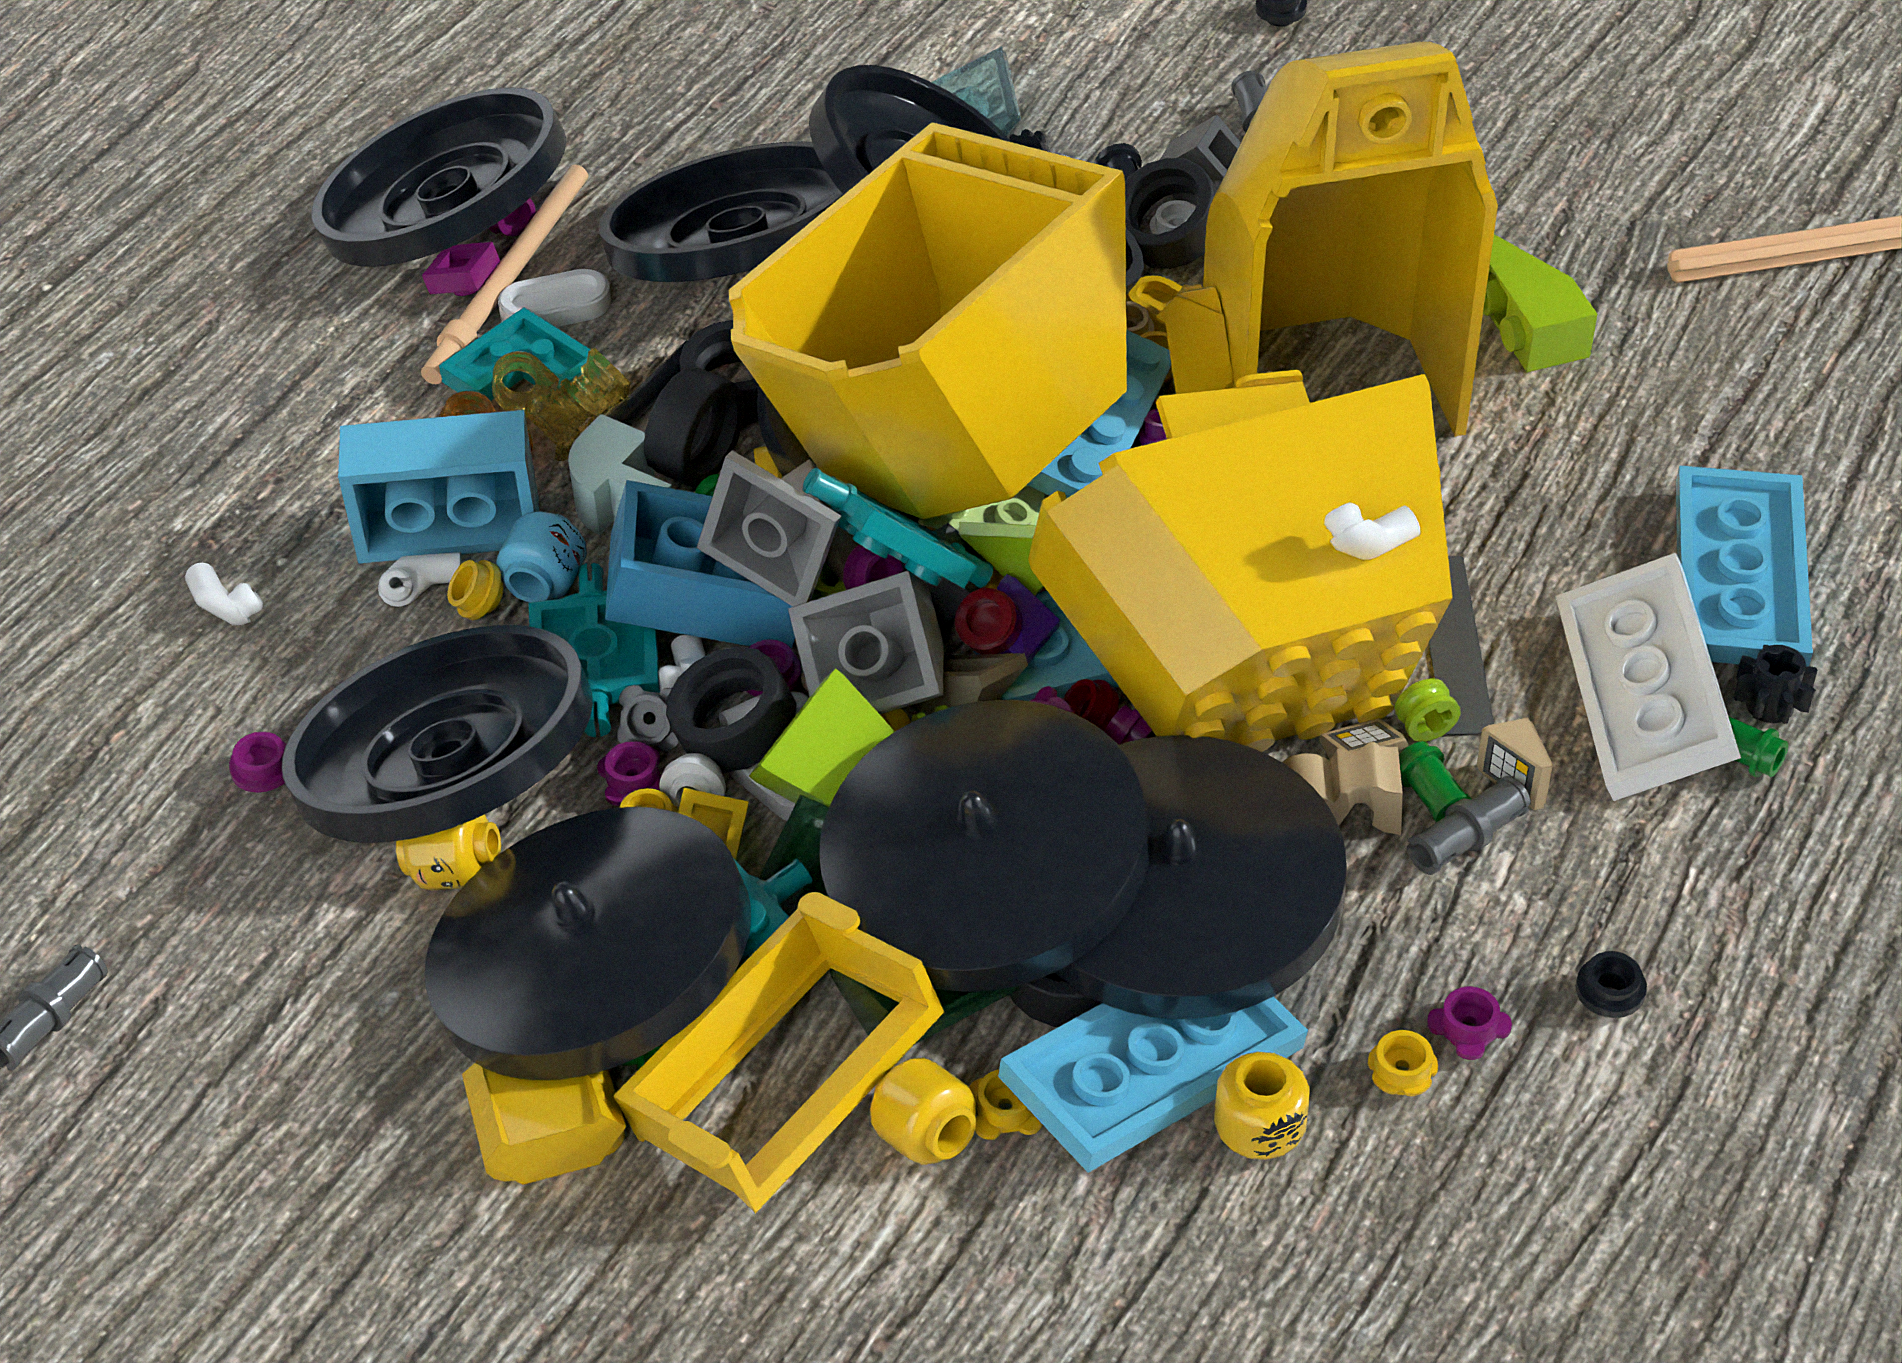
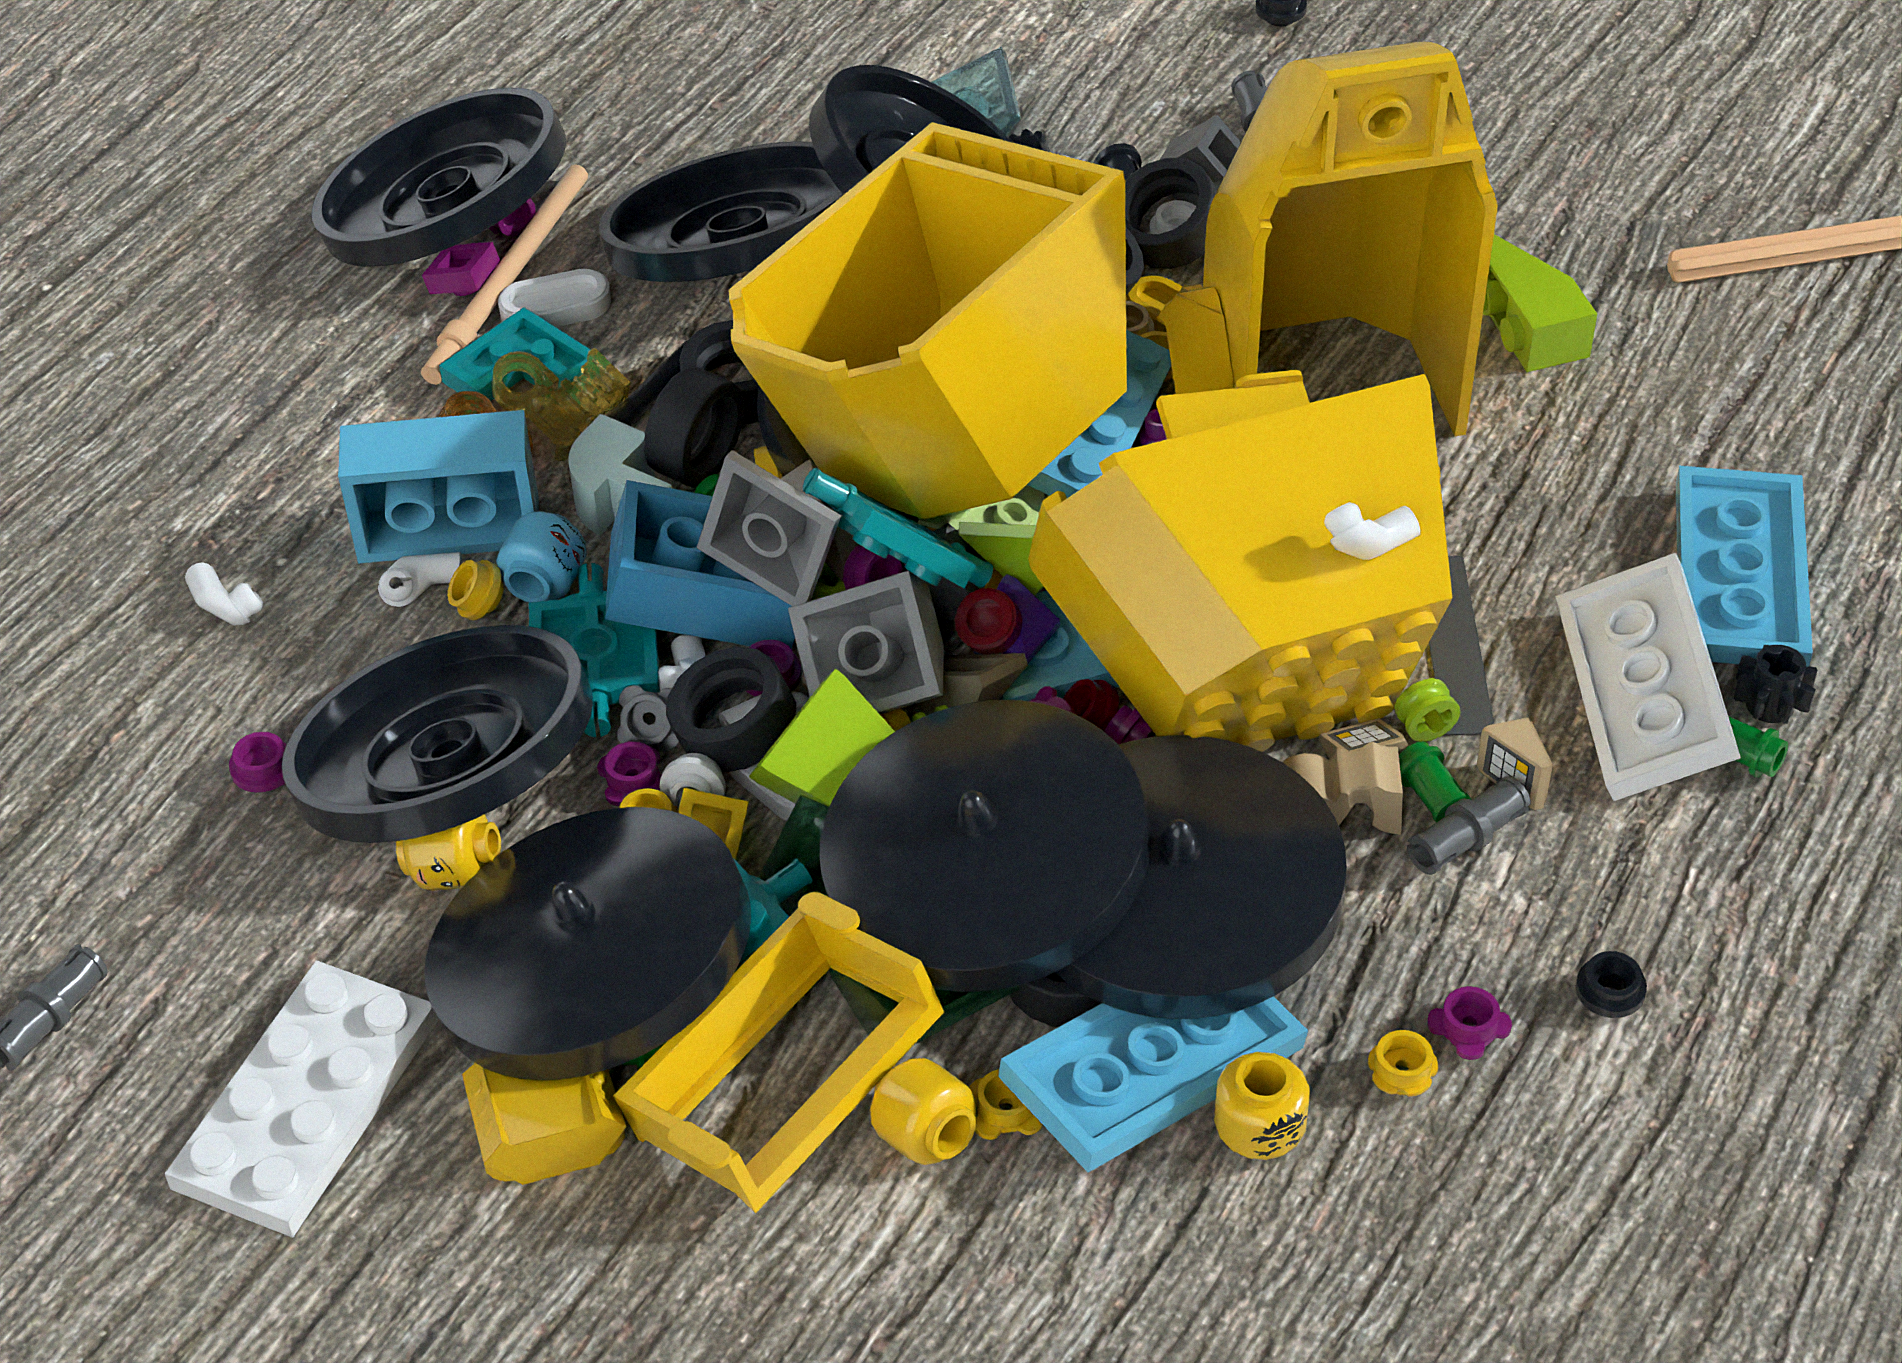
none -> white plate [165,960,439,1238]

